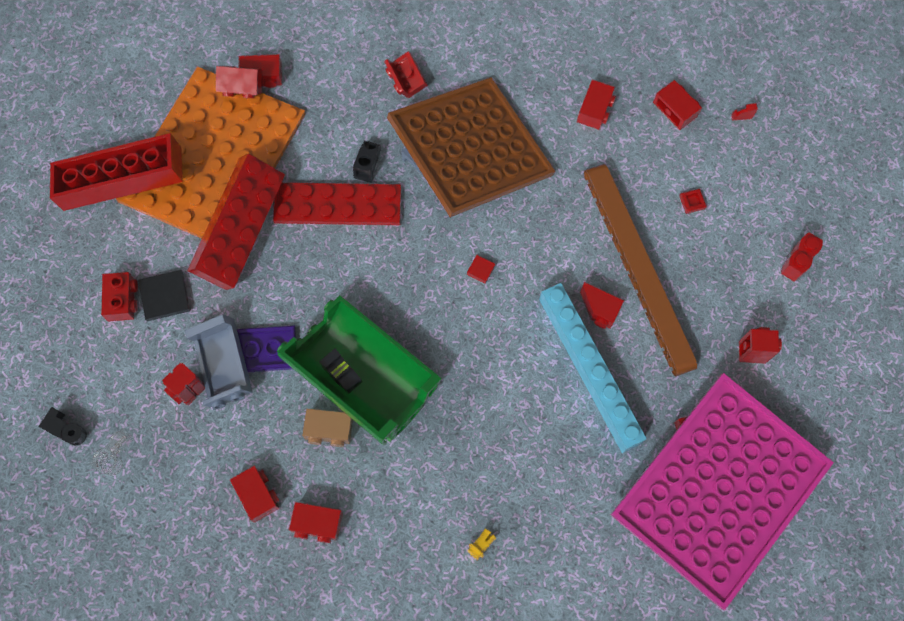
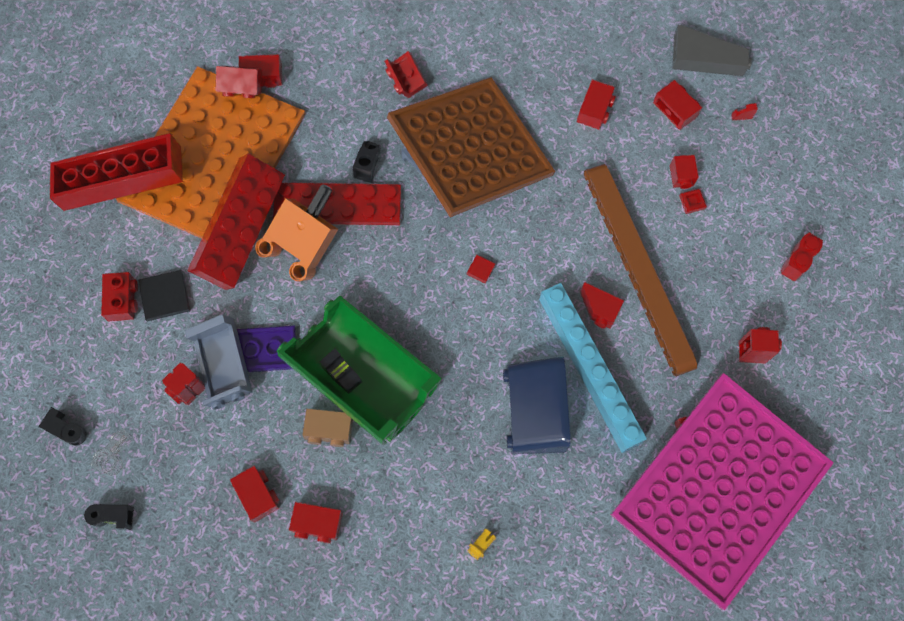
none -> black leg [84,504,134,531]
none -> orange piece [255,185,338,281]
none -> dark blue windscreen [503,357,571,455]
none -> red brick [669,155,699,189]
none -> dark grey slope [672,25,752,77]

